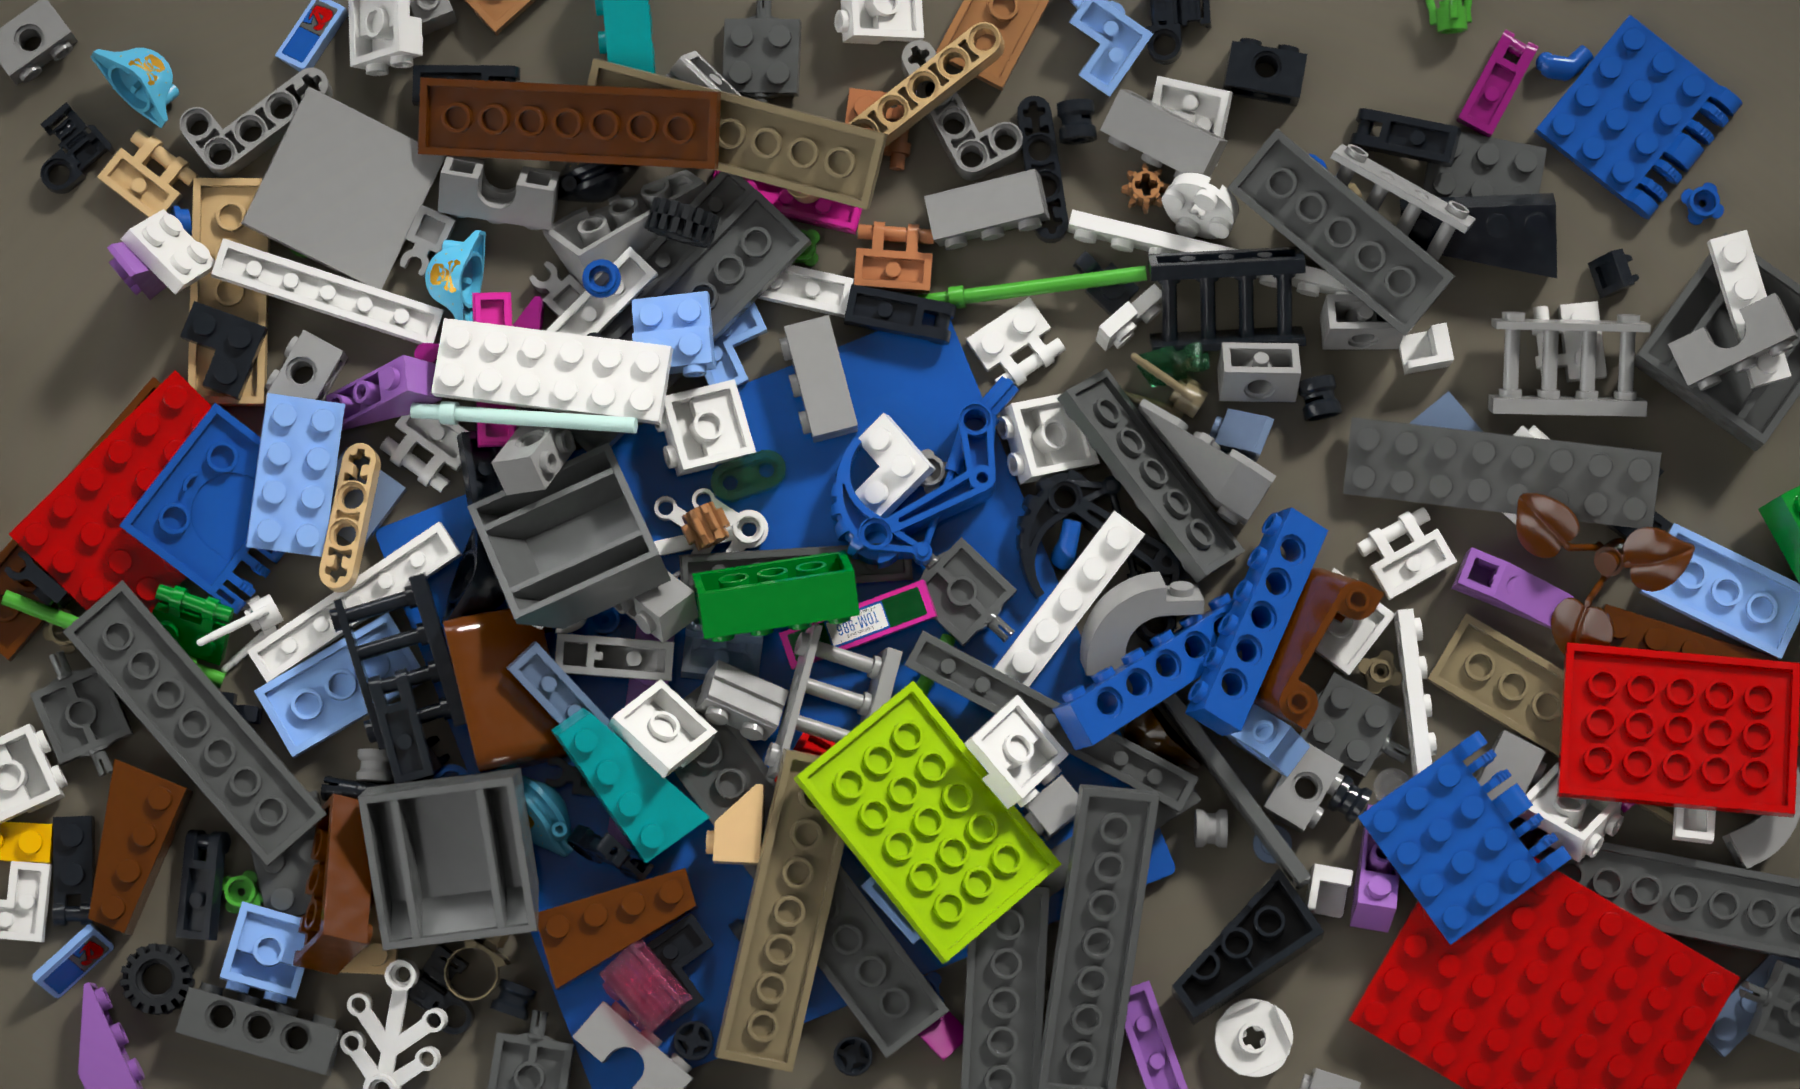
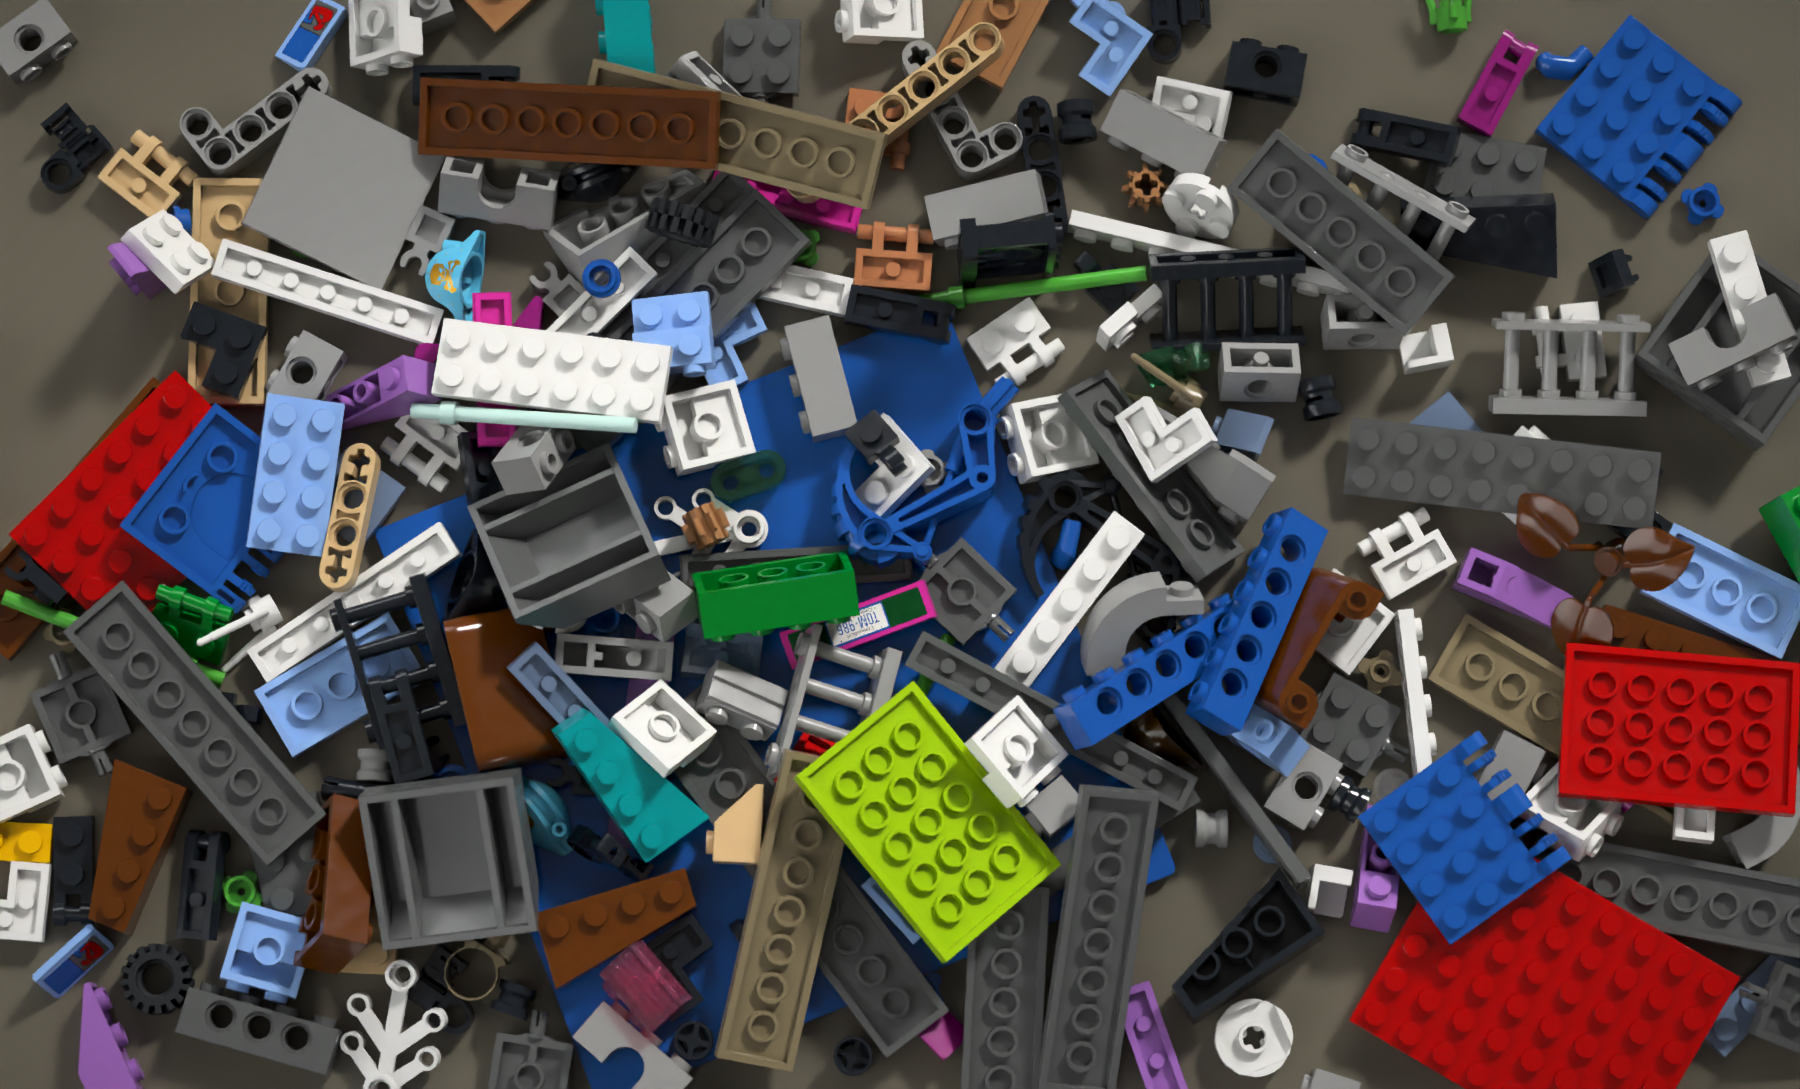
medium azure hat [91,48,180,128] -> none
none -> black plate [844,409,907,478]
none -> black fence [957,212,1064,288]
none -> white plate [1115,396,1218,483]

